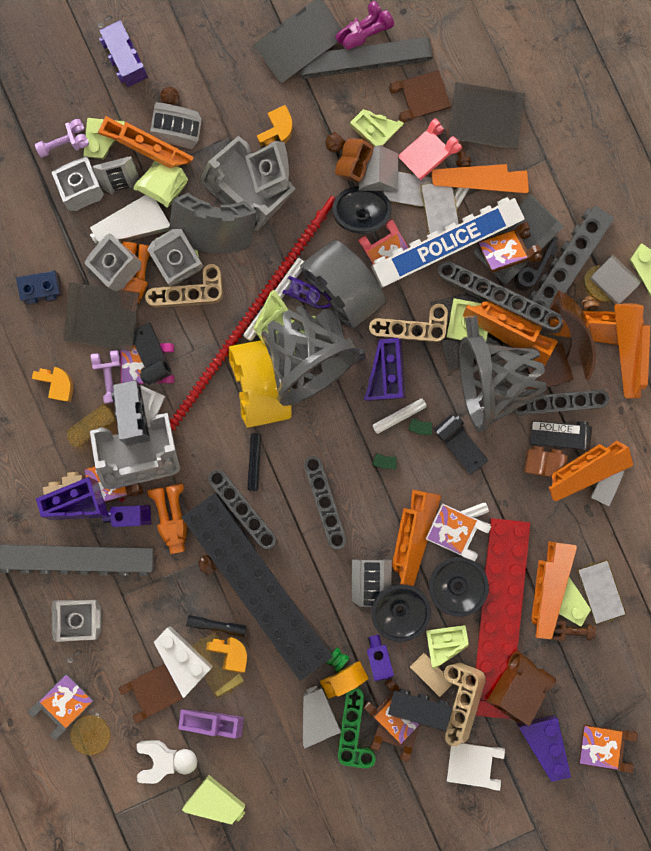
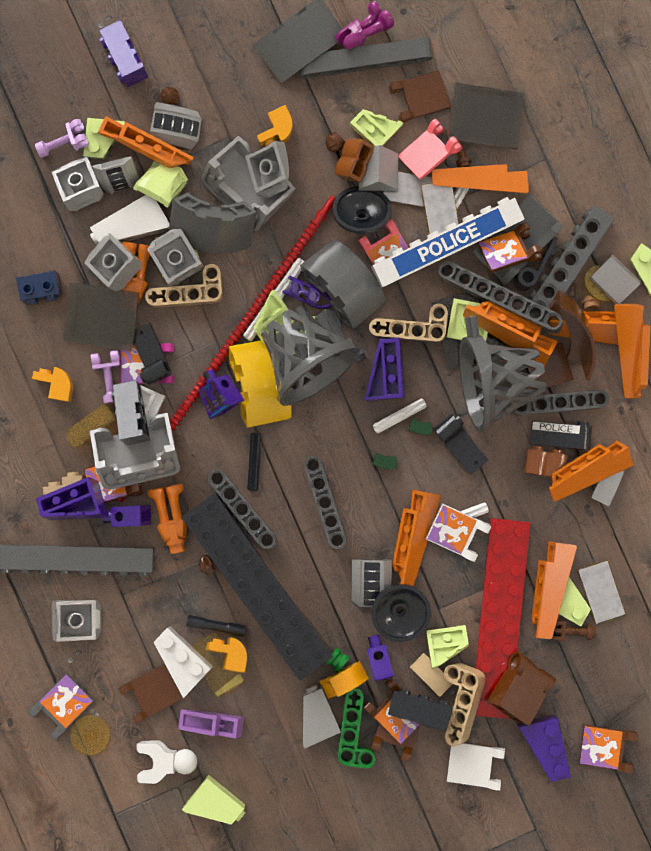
black dish [429,557,489,617] -> none
none -> dark purple torso [199,369,244,420]

